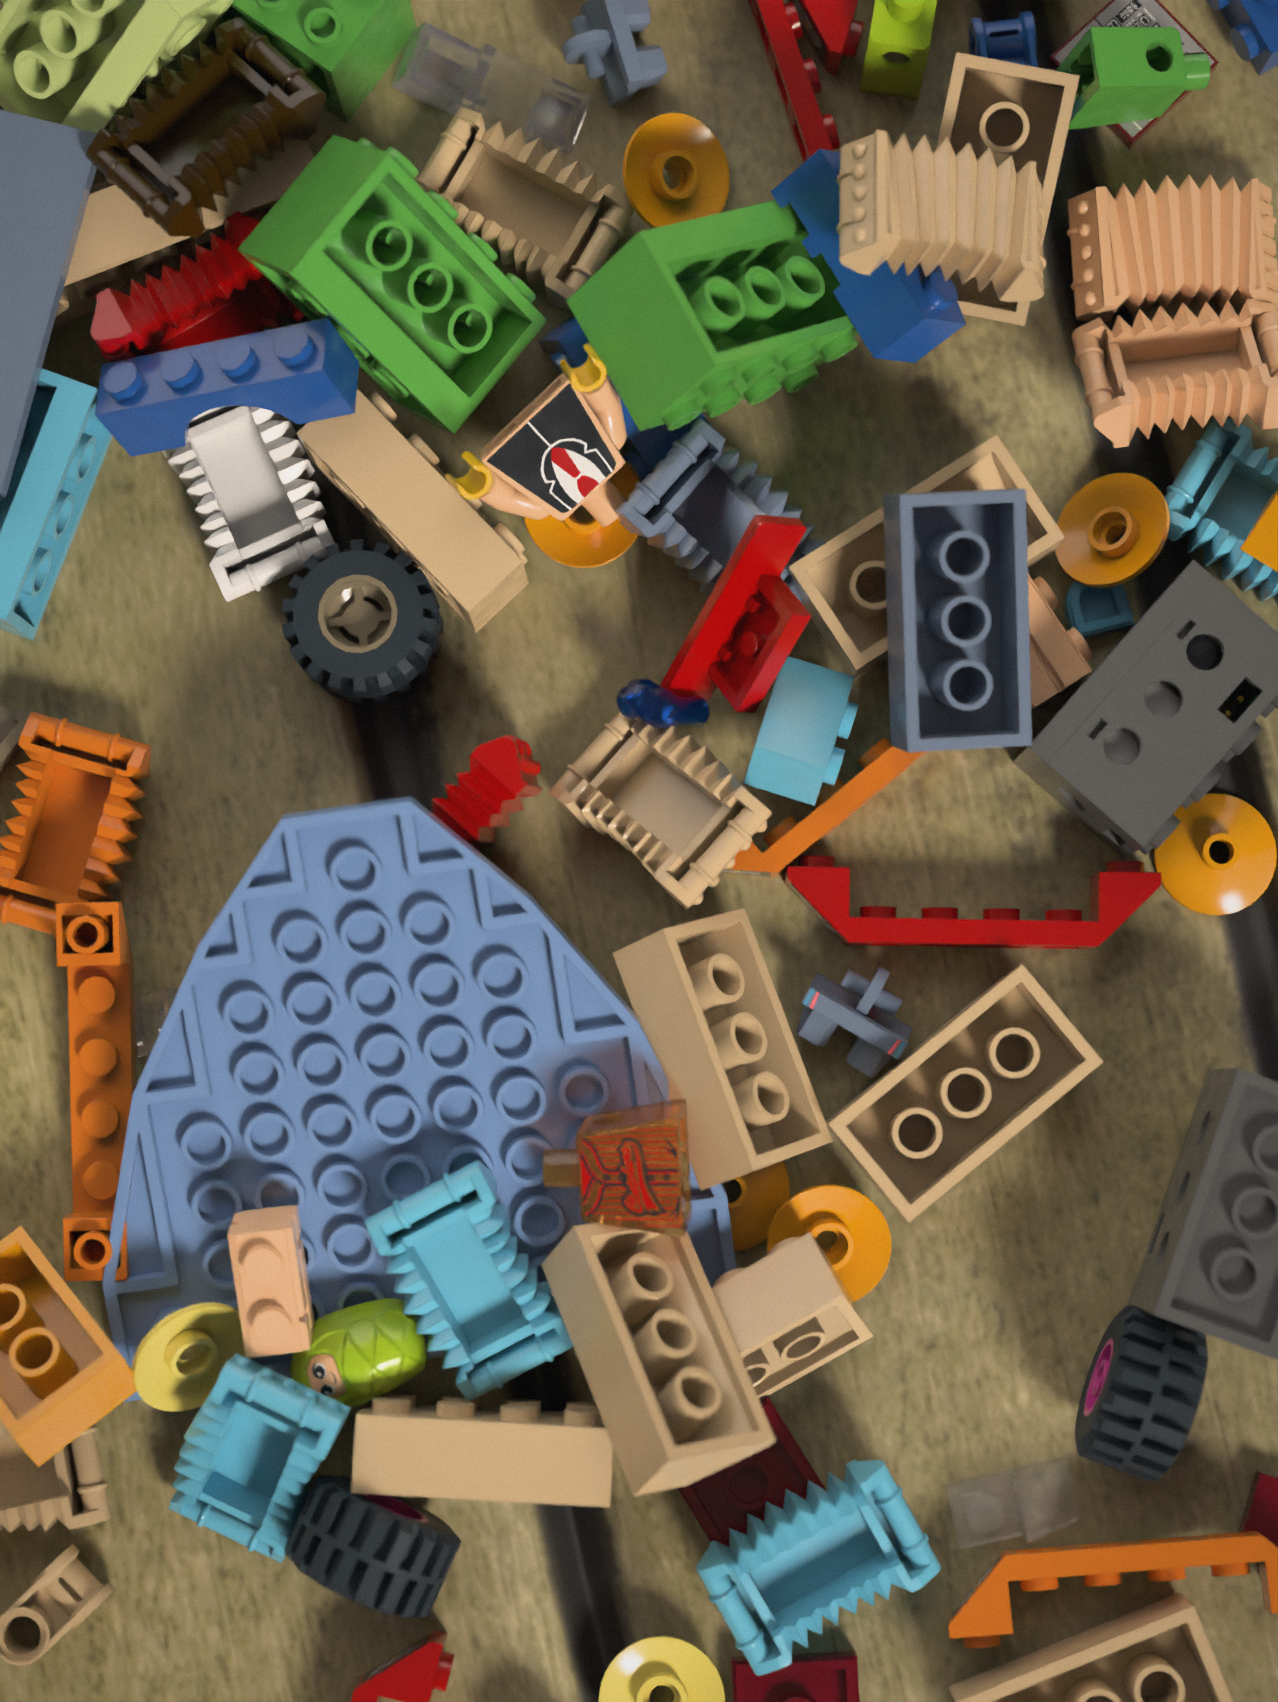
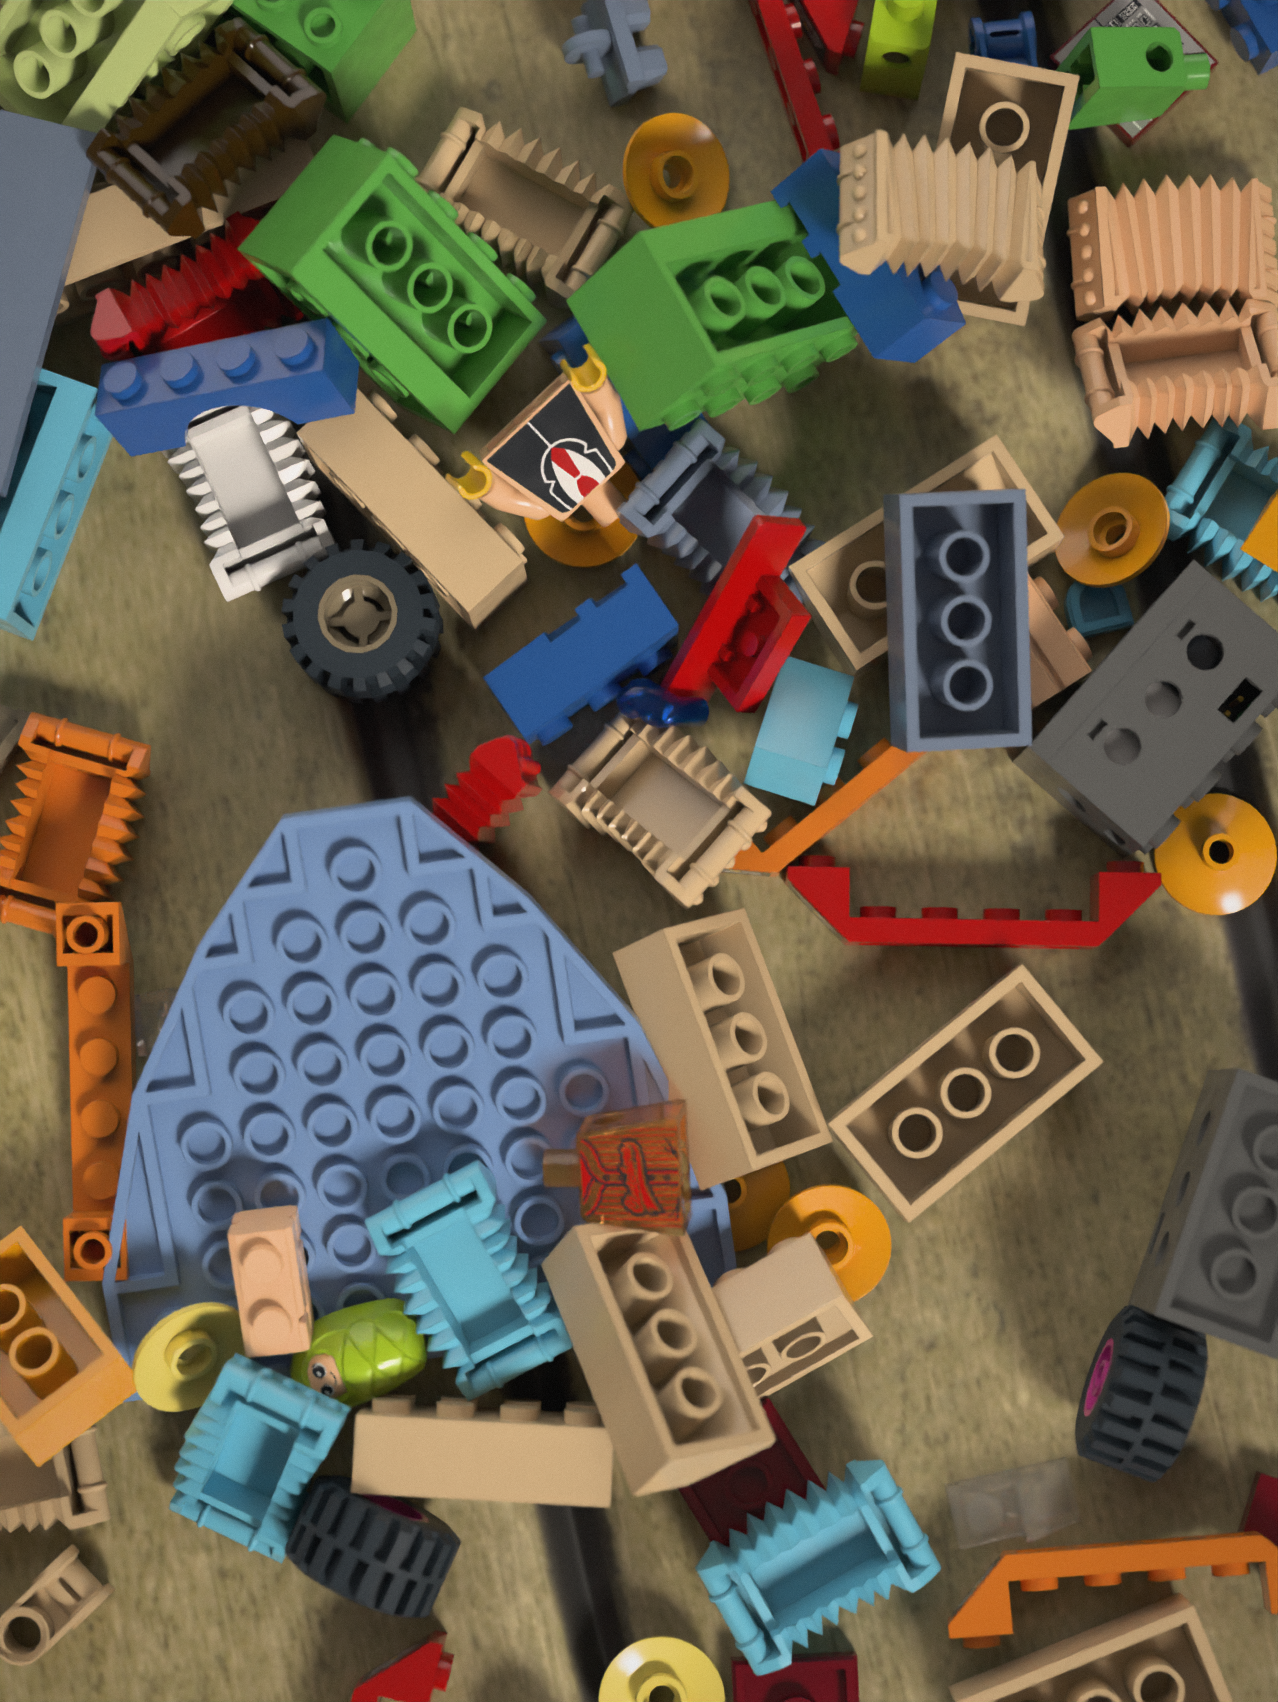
clear slope [390,21,592,154] -> none
sand blue hips [796,966,913,1077] -> none
none -> blue wedge [483,563,679,746]

